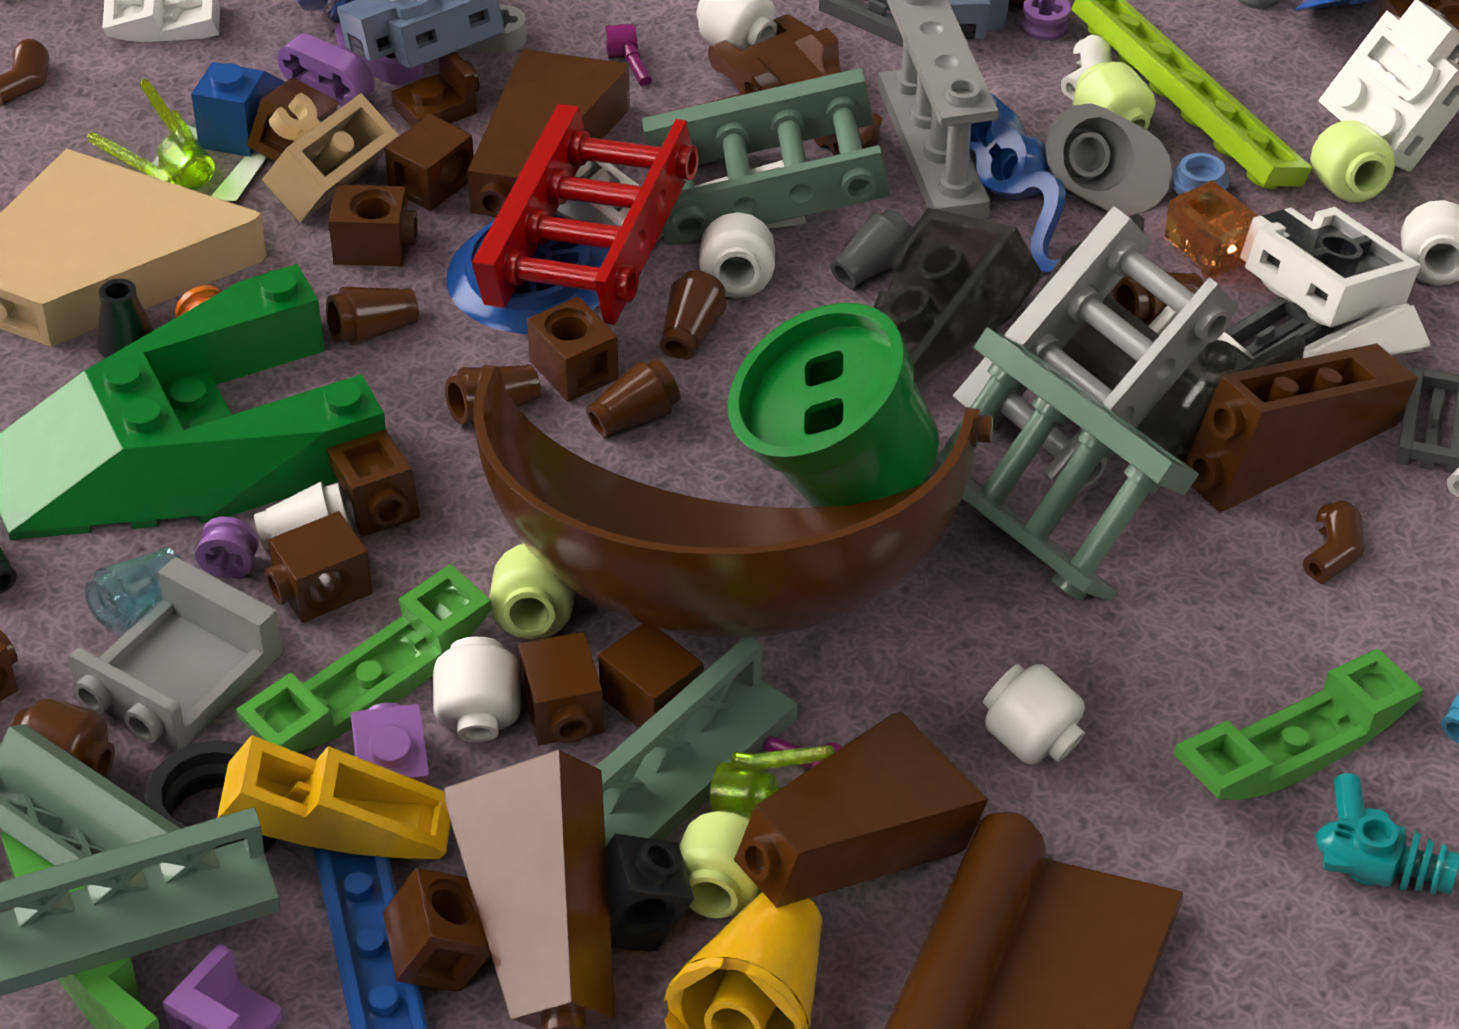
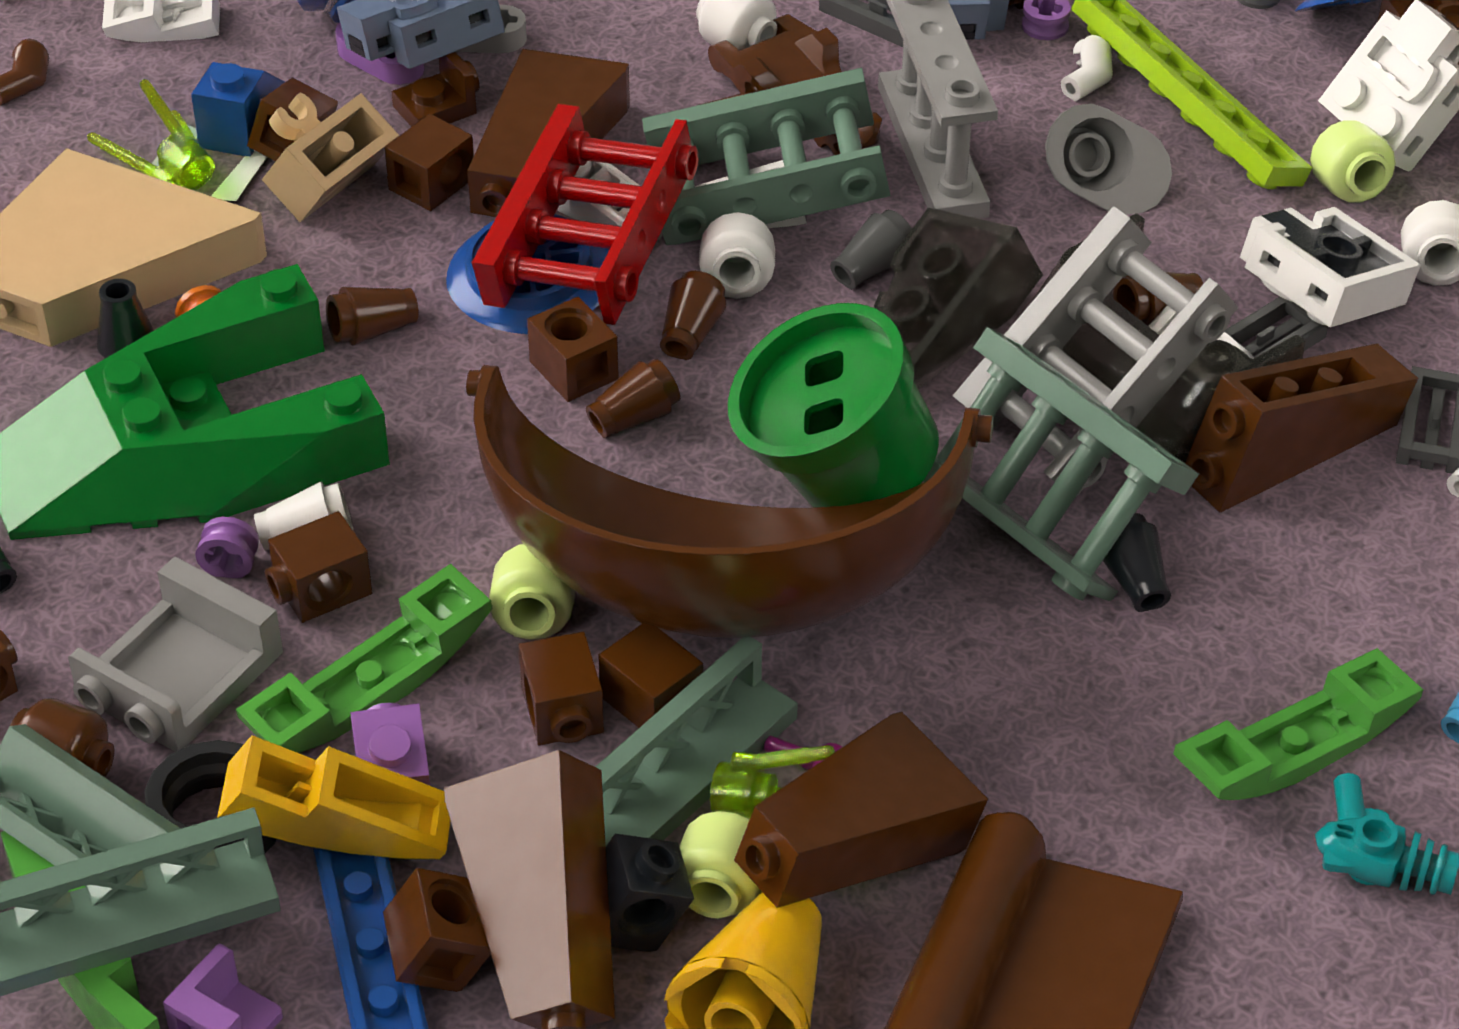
clear light blue cone [85,547,180,628] -> none
medium lavender beam [277,33,375,106] -> none
reddish brown bracket [327,429,420,536] -> none
reddish brown brick [328,185,418,267] -> none
white head [433,636,522,742] -> none
reddish brown cone [445,364,541,427] -> none
magenta hand [605,24,652,86] -> none
blue animal [970,93,1069,274] -> none
white head [983,664,1085,765] -> none
yellowish green head [1073,62,1156,129] -> none
clear orange brick [1164,180,1258,279] -> none
medium blue plate [1172,153,1229,203] -> none
white slope [1288,304,1430,361] -> none
reddish brown arm [1303,500,1364,584] -> none
none -> black cone [1103,513,1171,612]

